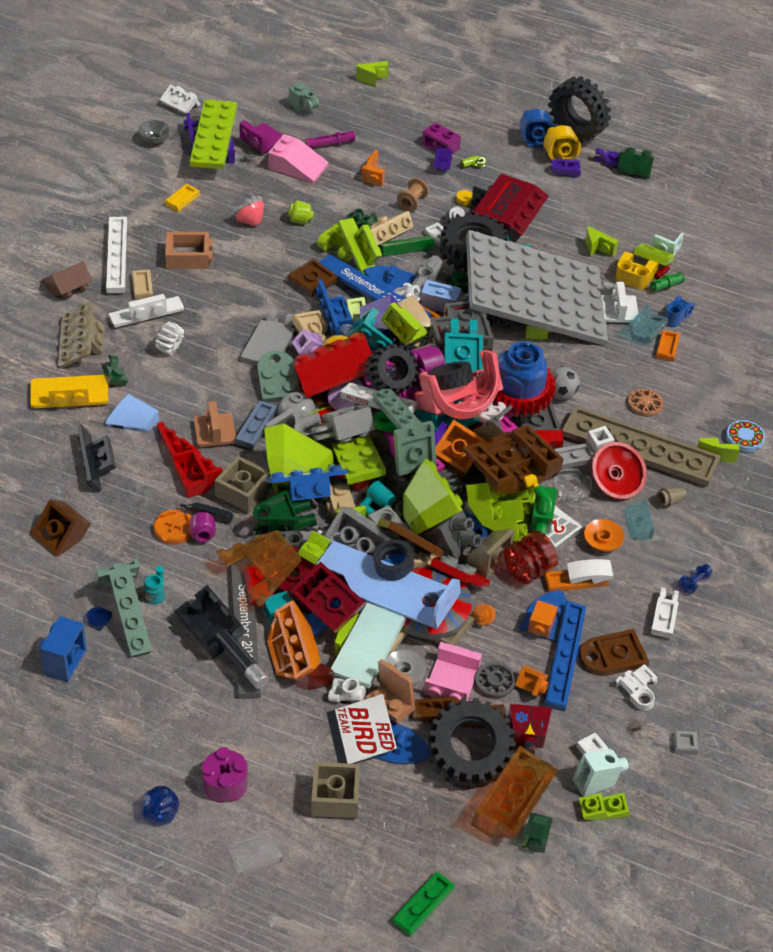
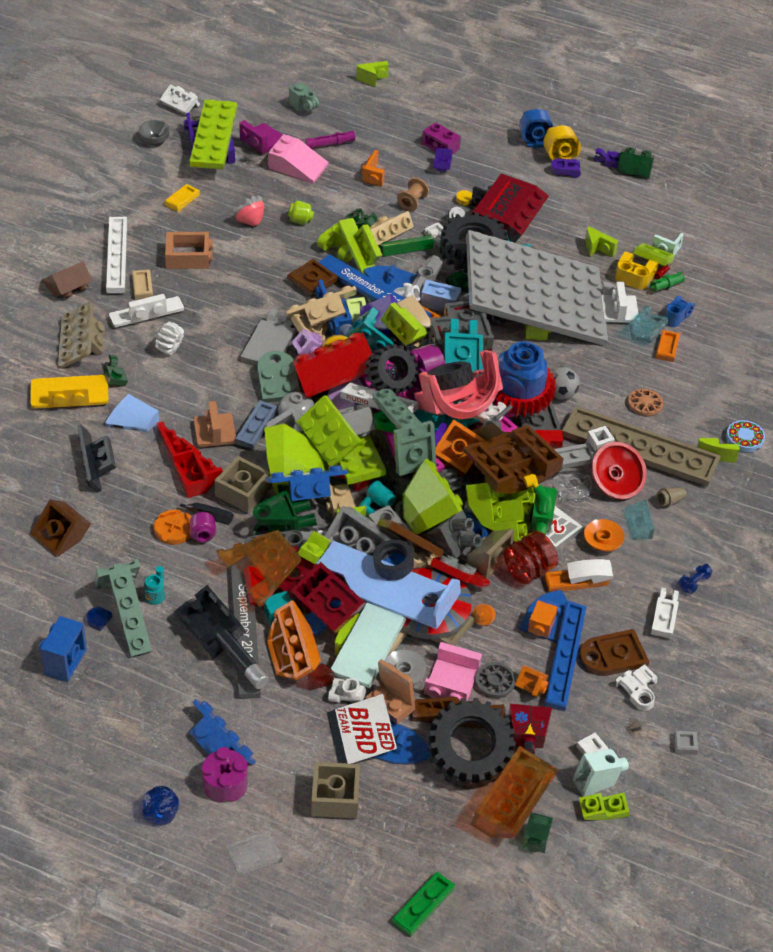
lime arm [460,156,486,168] -> none
black tyre [548,76,611,143] -> none
none -> blue bracket [189,699,256,765]
none -> tan bracket [286,286,357,327]
none -> lime plate [296,396,362,466]

